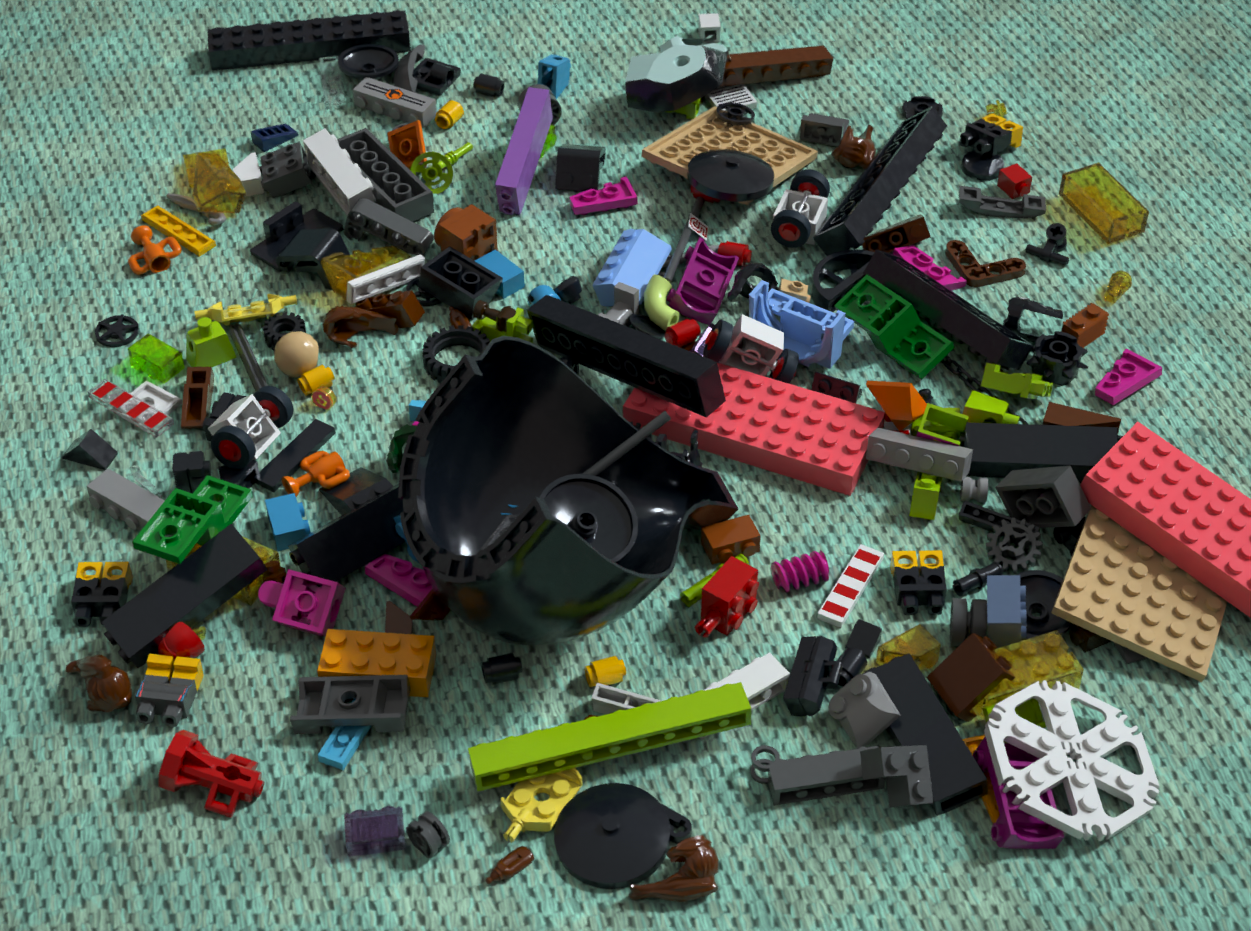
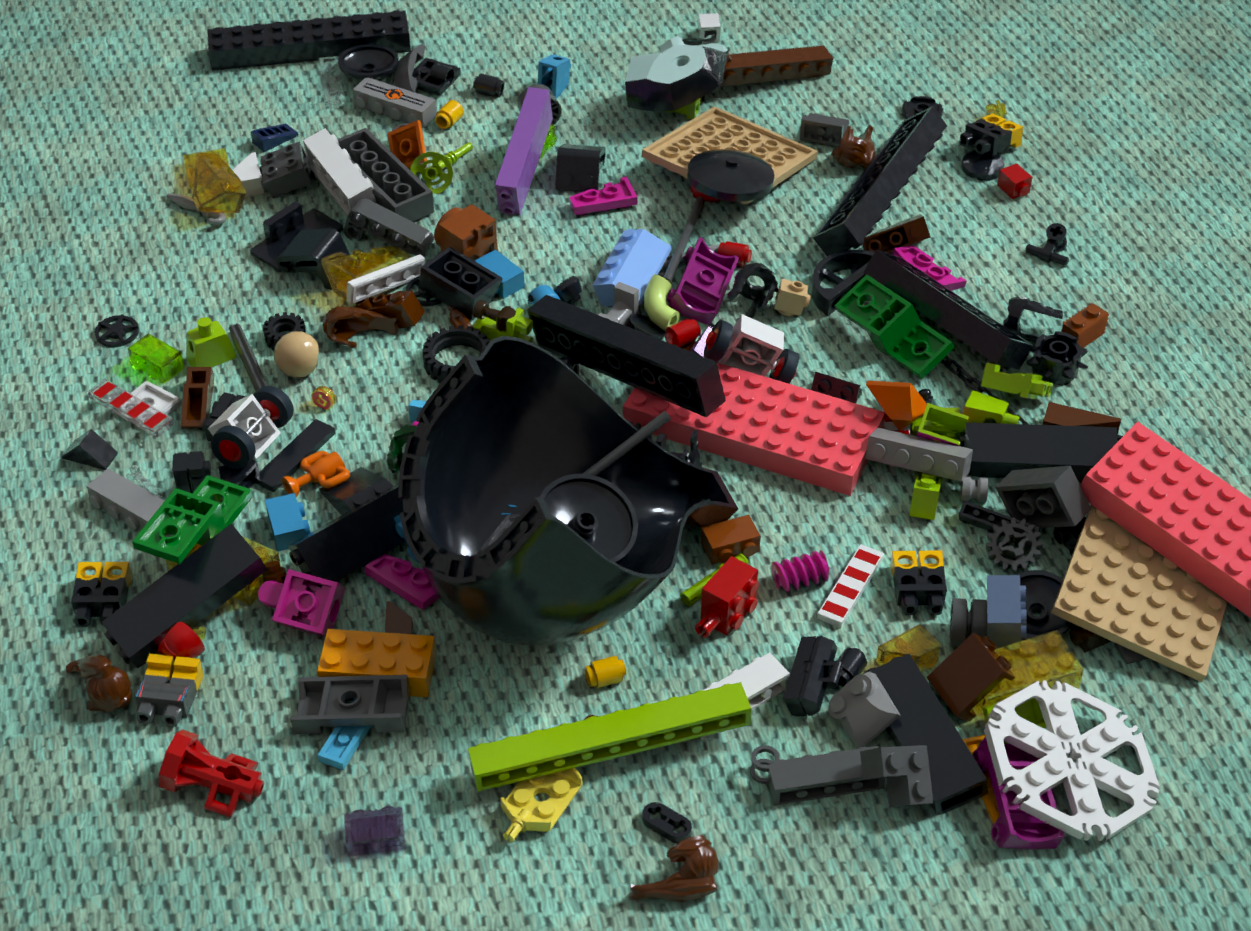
orange piece [128,225,181,275] -> none
yellow tile [141,205,216,257] -> none
light yellow plate [194,294,297,326] -> none
yellow brick [297,365,335,396] -> none
dark grey wheel [406,811,450,858] -> none
reddish brown tile [409,588,450,621] -> none
black brick [481,653,522,685] -> none
reddish brown piece [485,846,534,884] -> none
black dish [554,783,670,889] -> none
white piece [591,683,661,714] -> none
white sticker [688,213,709,241] -> none
white tile [705,84,757,111] -> none
black wheel [716,103,755,126] -> none
light blue piece [749,280,854,369] -> none
brick [771,169,830,248] -> none
black slope [845,619,882,658] -> none
reddish brown beam [945,240,1026,287] -> none
black pin [952,562,1003,596] -> none
dark grey slope [959,185,1046,218] -> none
clear yellow piece [1059,163,1149,244] -> none
dark pink wing [1095,348,1162,405] -> none
clear yellow cone [1104,271,1132,303] -> none

